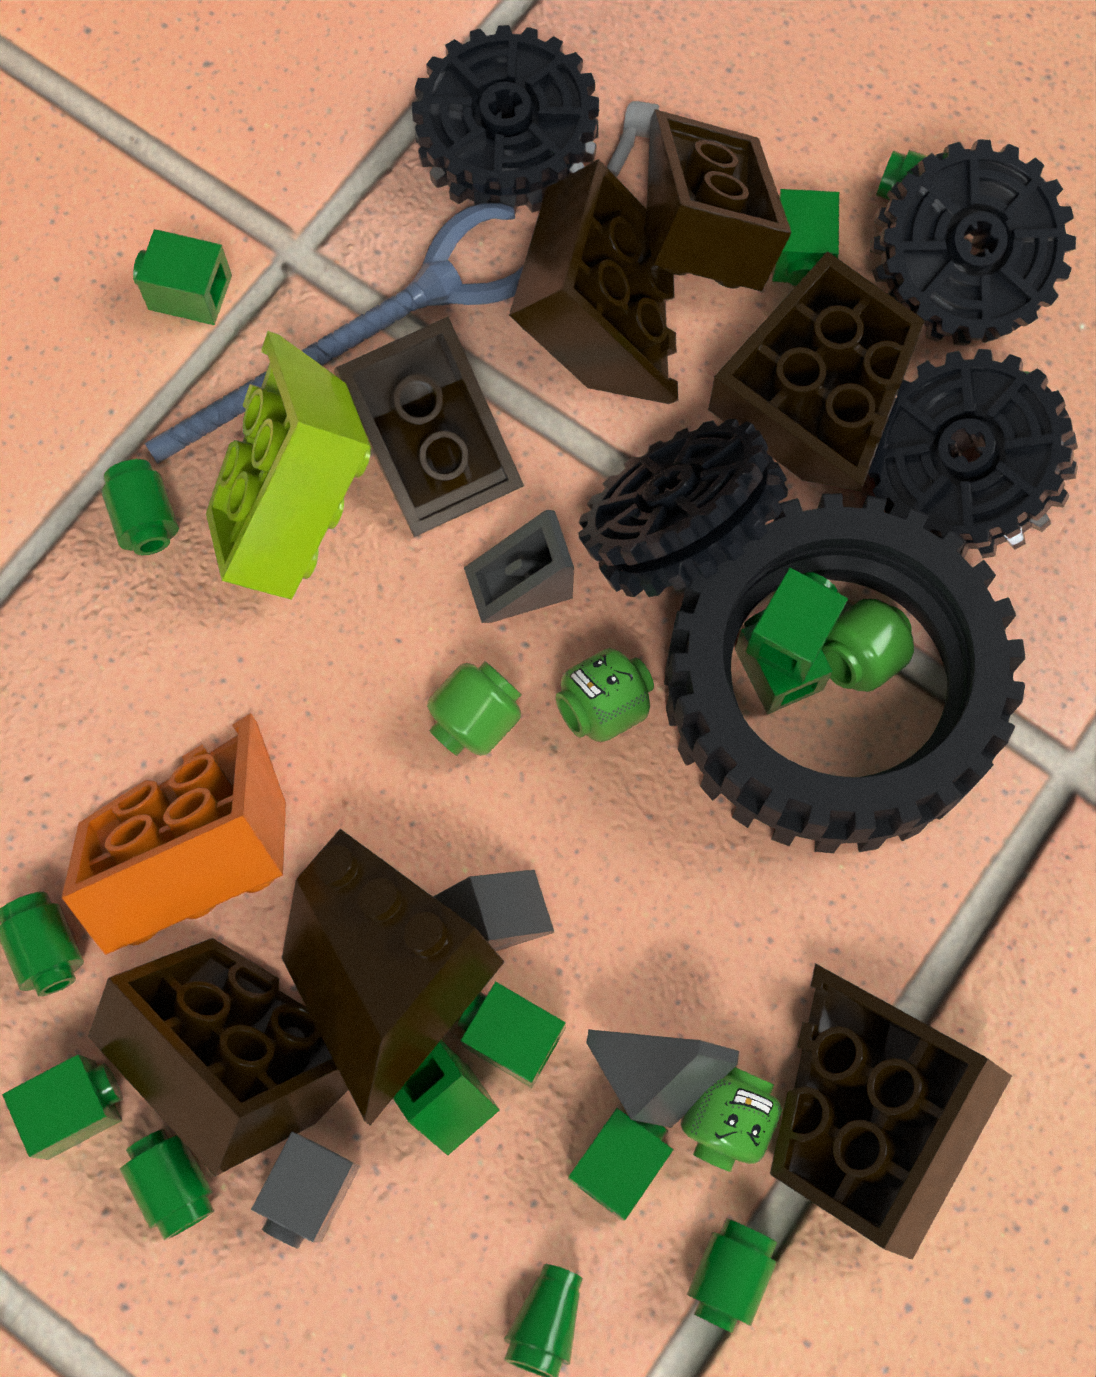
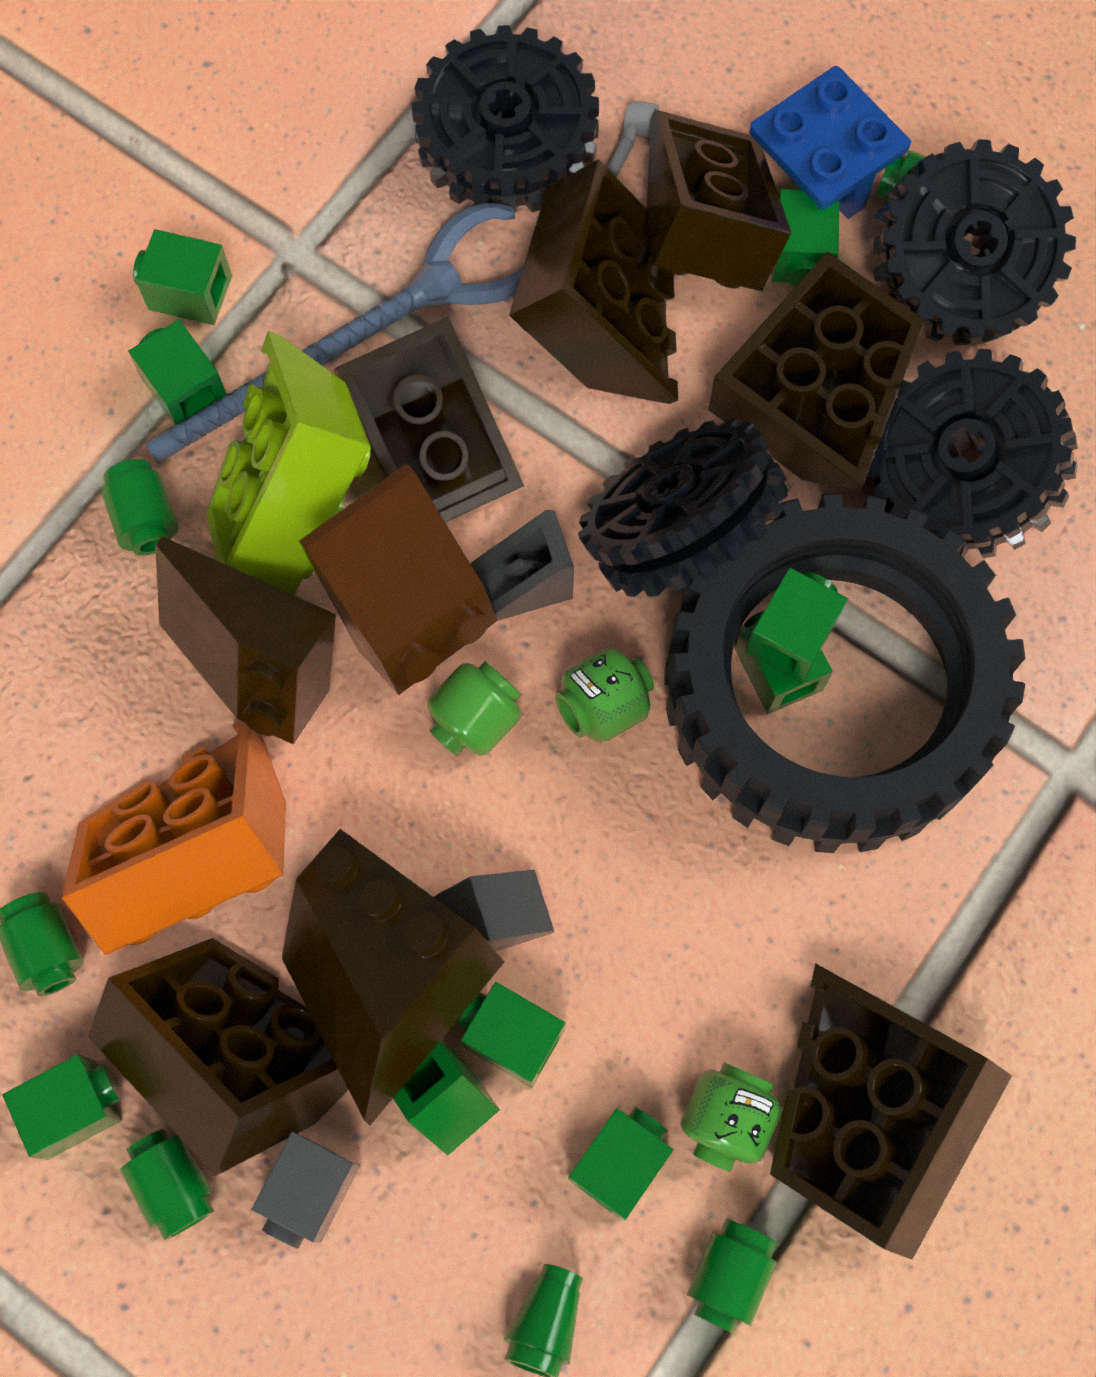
dark grey slope [586,1029,739,1128] -> none
bright green head [822,599,914,692] -> none
none -> green brick [128,319,227,425]
none -> dark brown slope [155,536,336,744]
none -> reddish brown slope [299,463,498,695]
none -> blue bracket [749,66,911,219]

